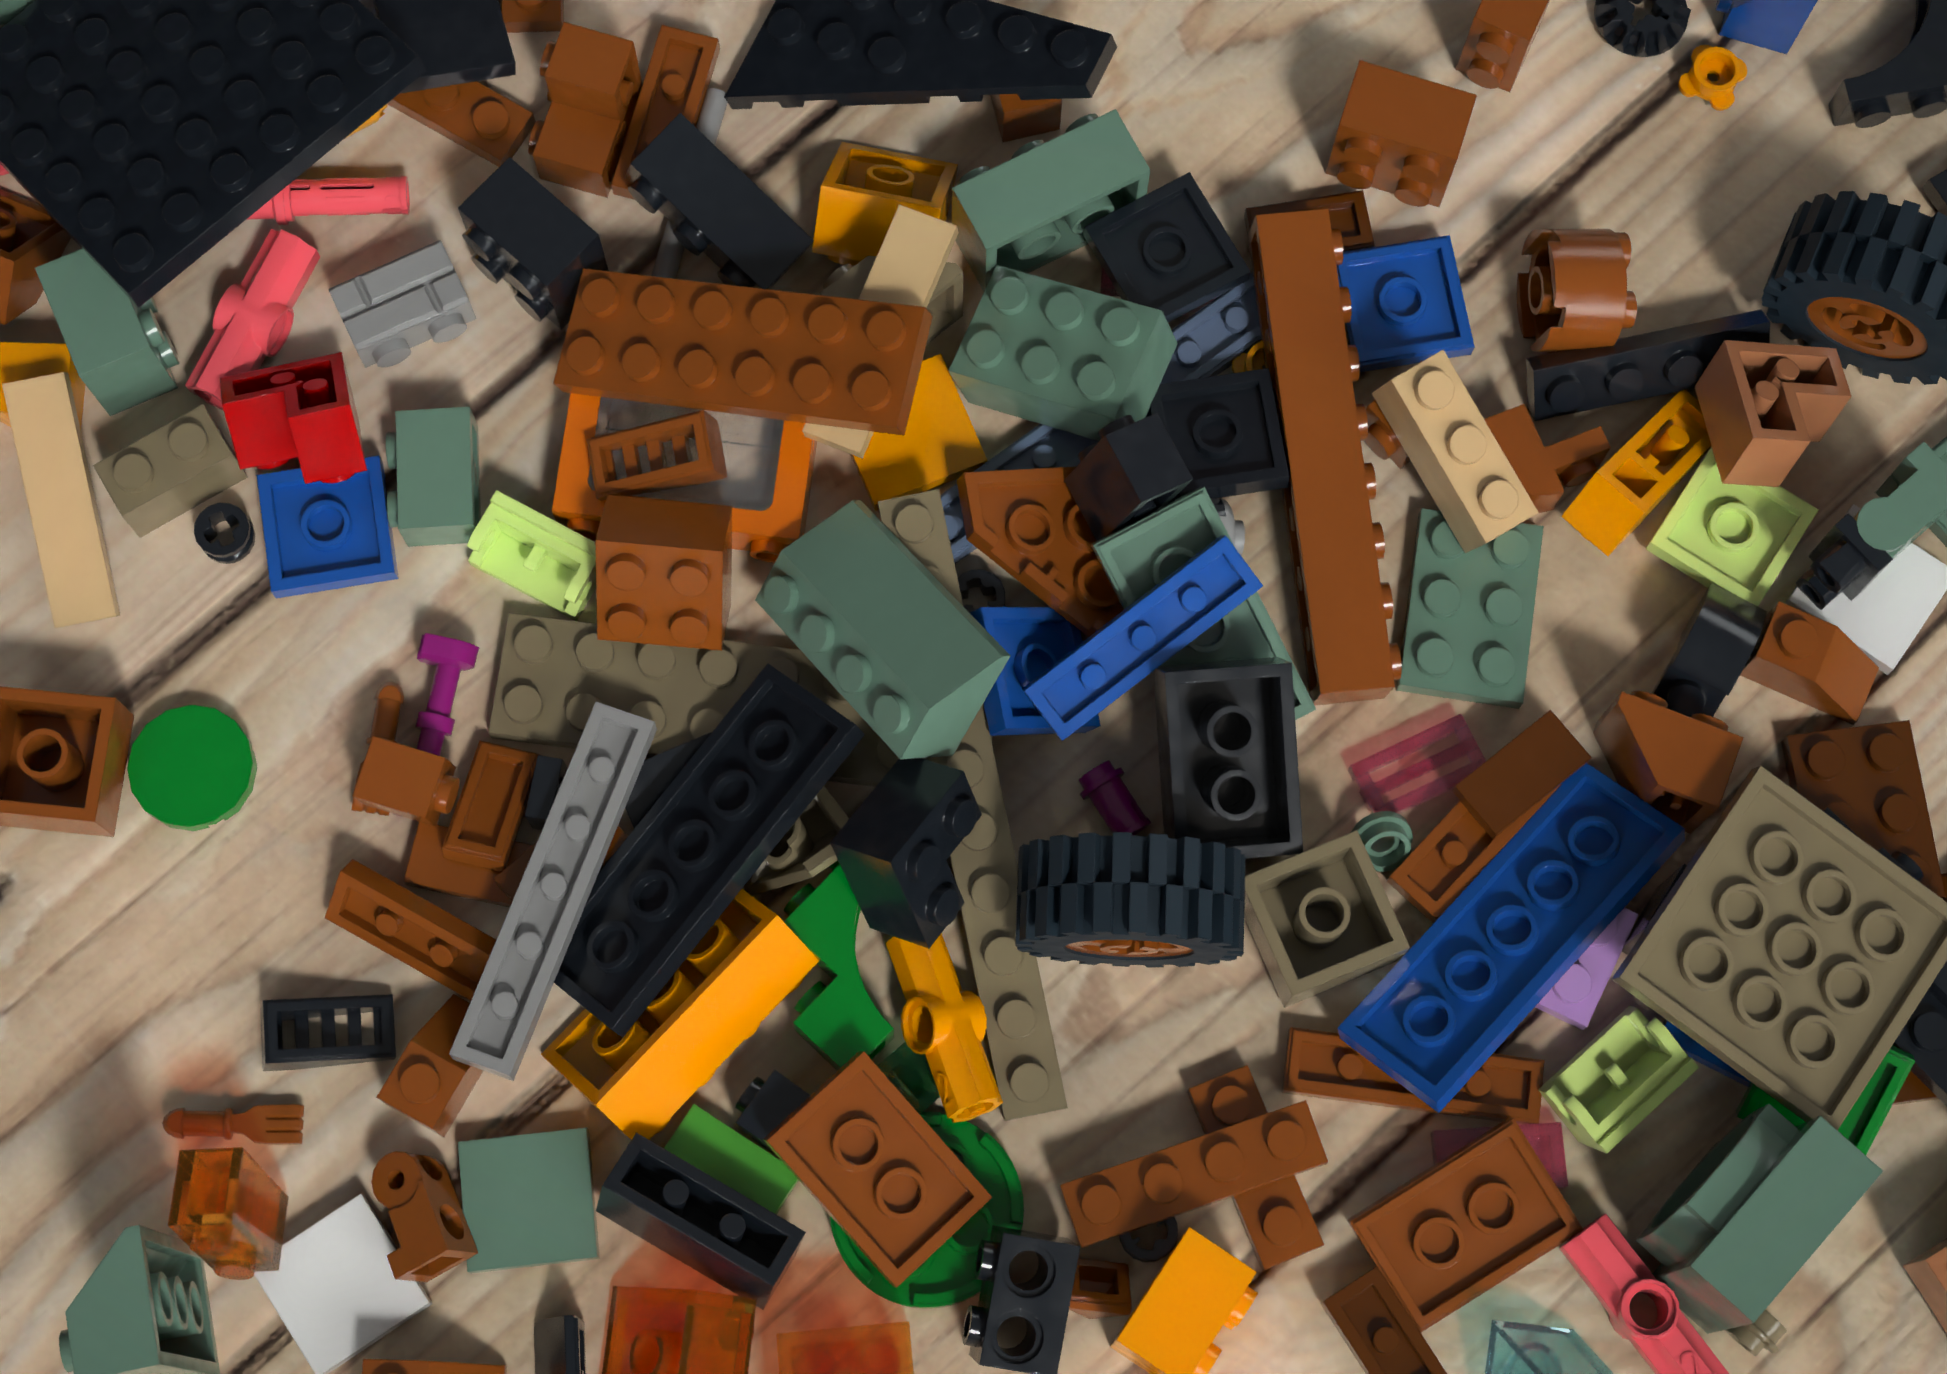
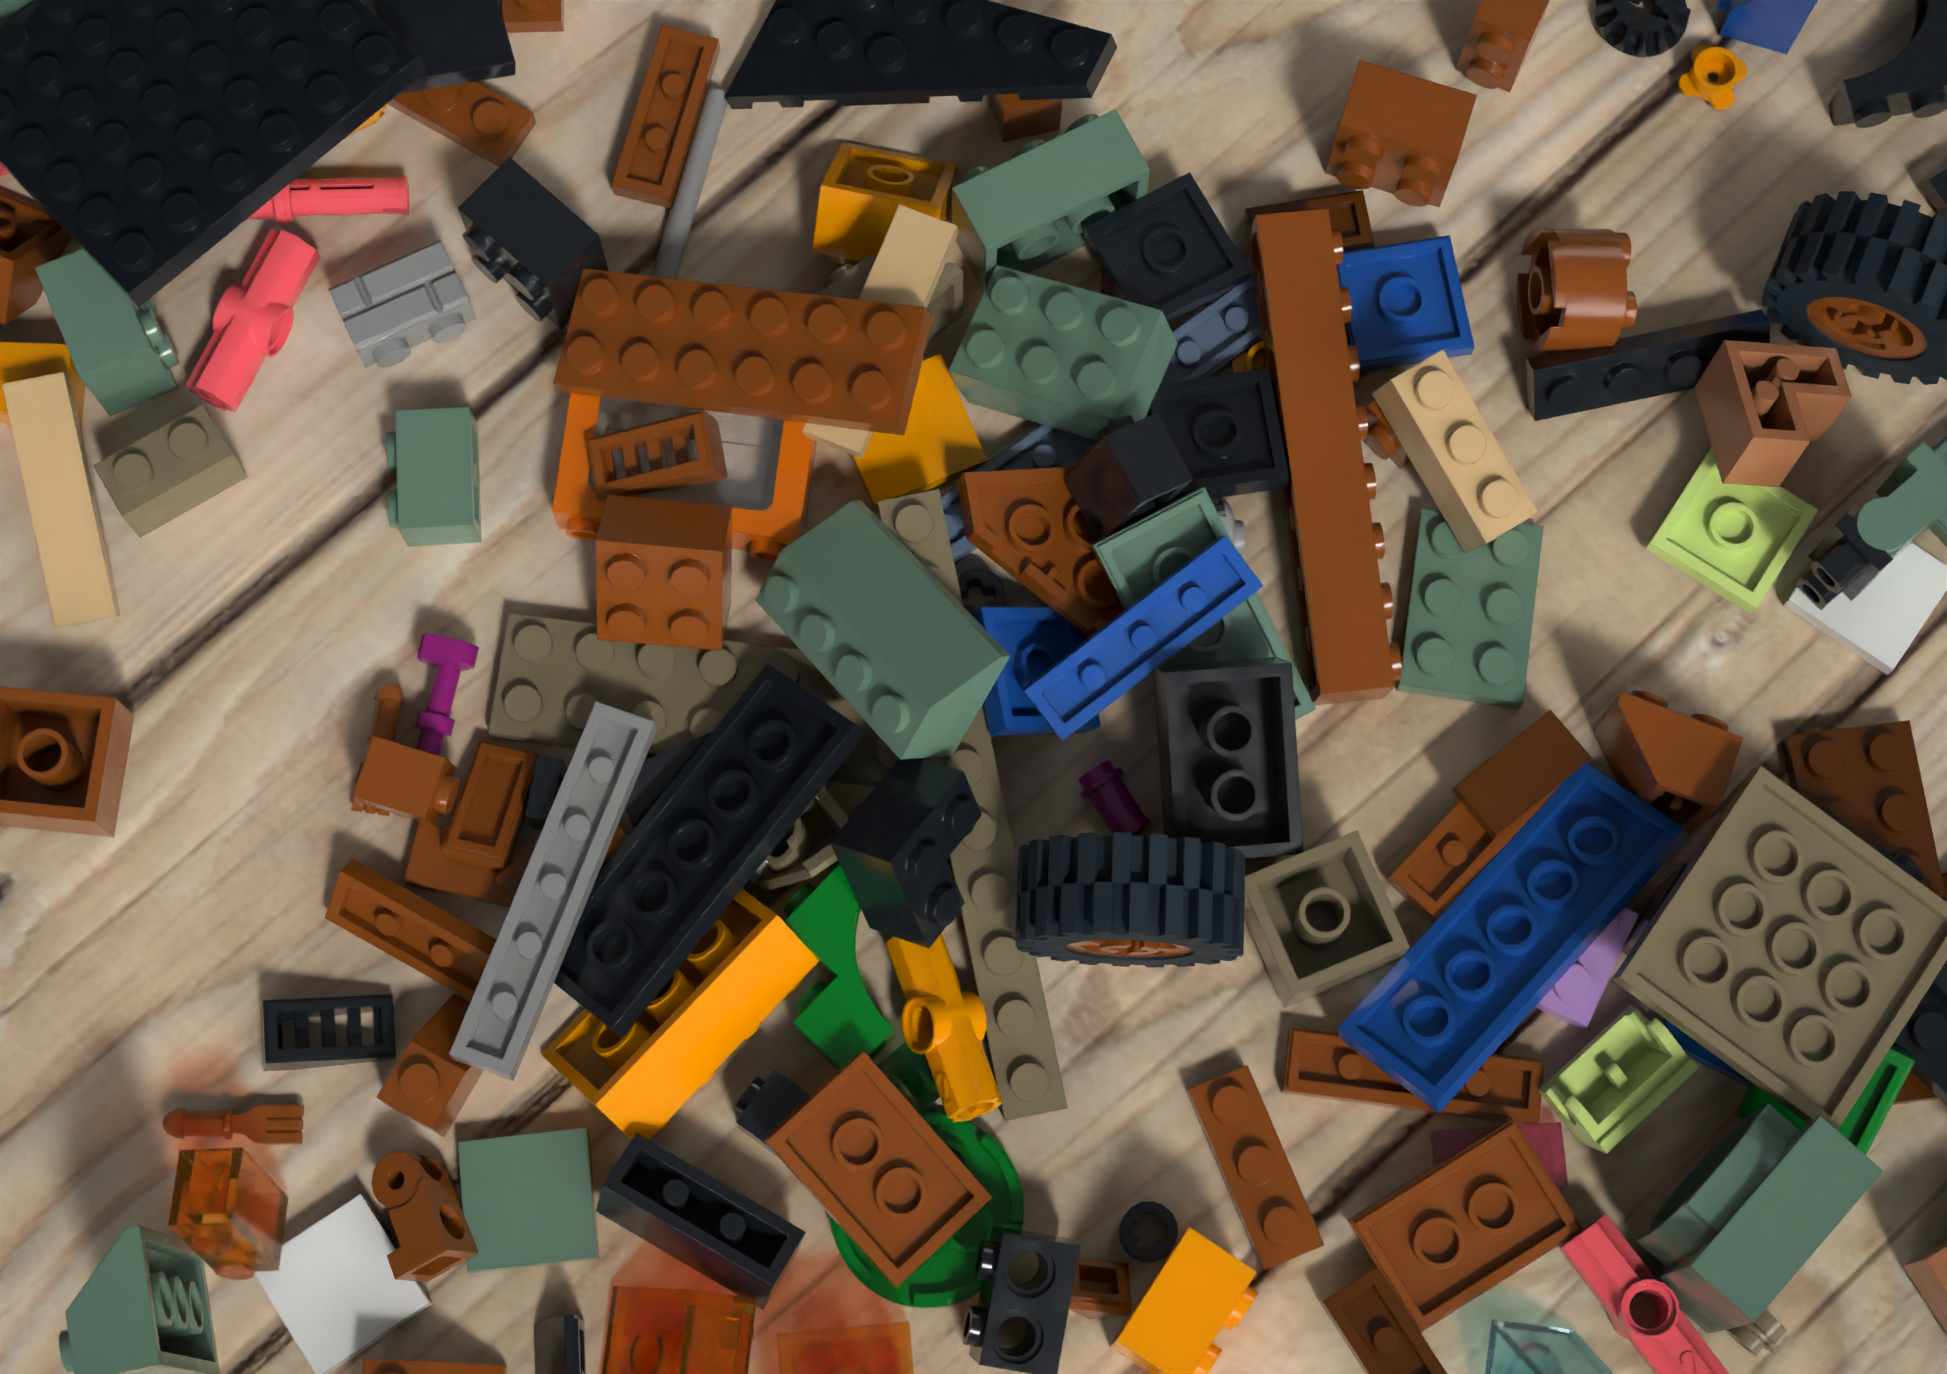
green tile [127,705,257,831] -> none
black bush [194,503,256,564] -> none
red brick [220,352,367,484] -> none
blue plate [257,456,399,599] -> none
yellowish green hinge [467,490,596,621] -> none
dark orange brick [528,22,643,198] -> none
black brick [625,113,814,289] -> none
bright green tile [664,1104,799,1215] -> none
dark orange plate [1060,1100,1328,1249] -> none
clear pink tile [1348,714,1486,814] -> none
sand green plate [1351,811,1413,872] -> none
dark orange brick [1484,404,1611,513] -> none
light orange slope [1561,390,1712,556] -> none
black brick [1652,583,1767,717] -> none
dark orange slope [1740,601,1879,725] -> none

